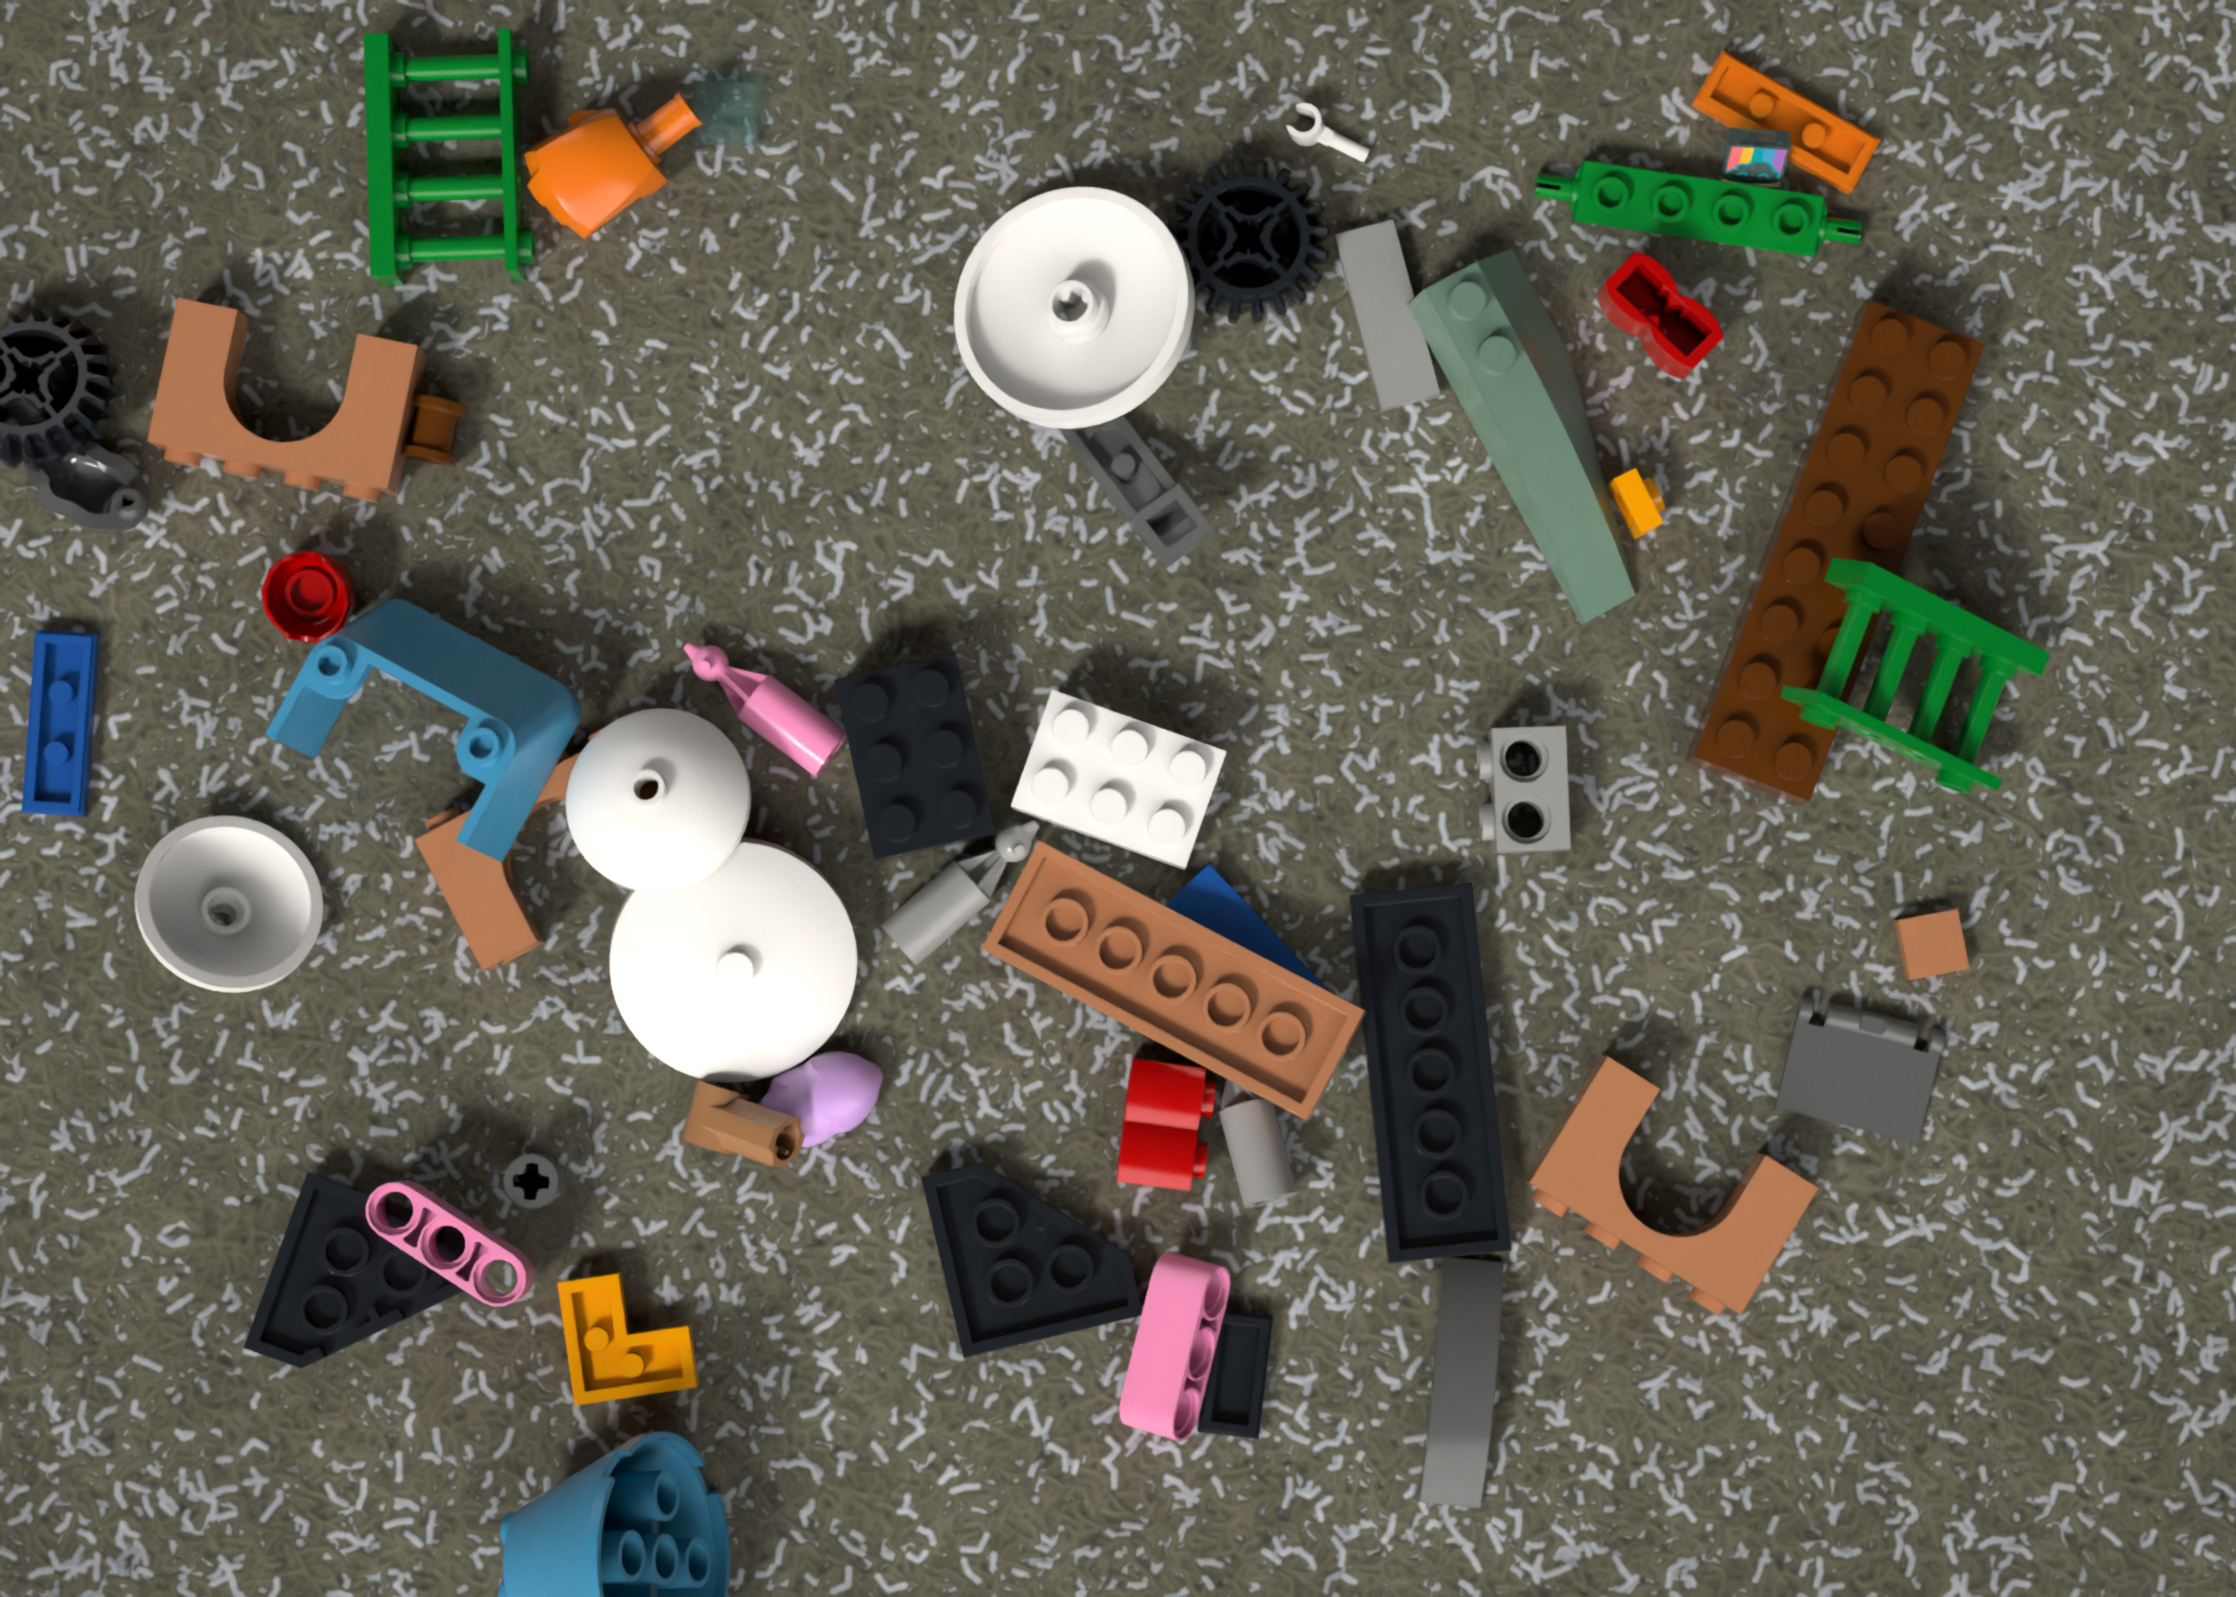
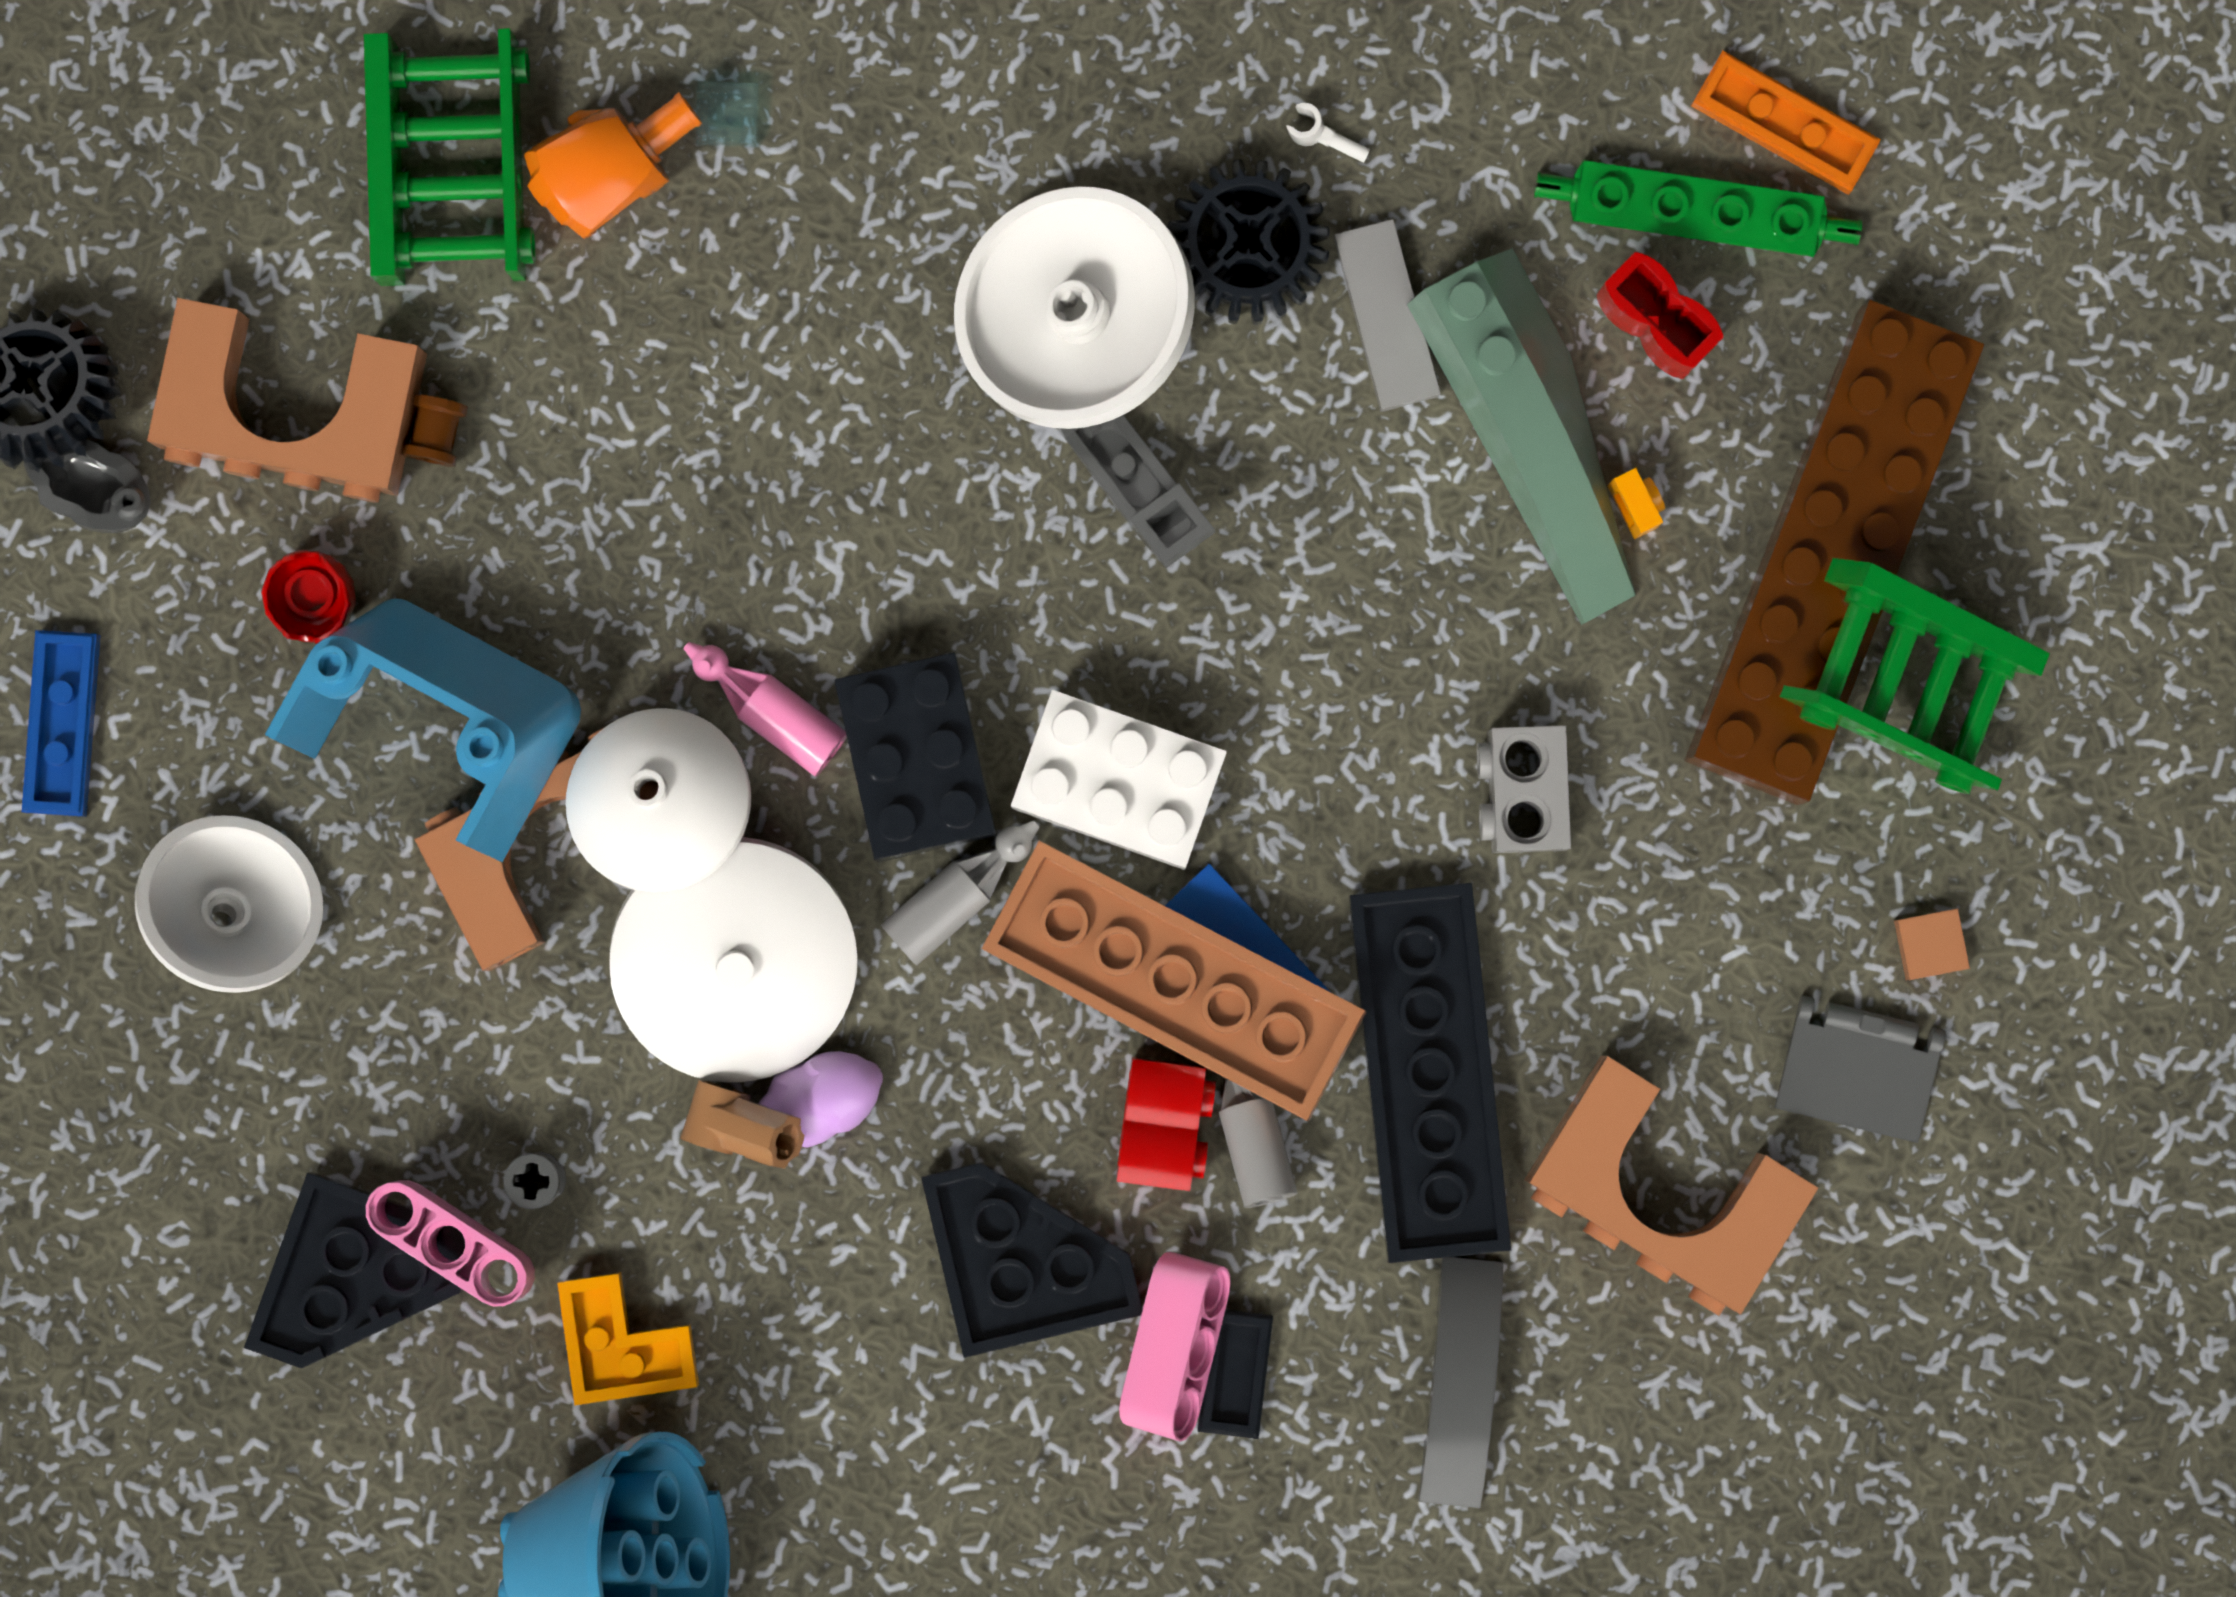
clear light blue tile [1720,128,1791,188] -> none

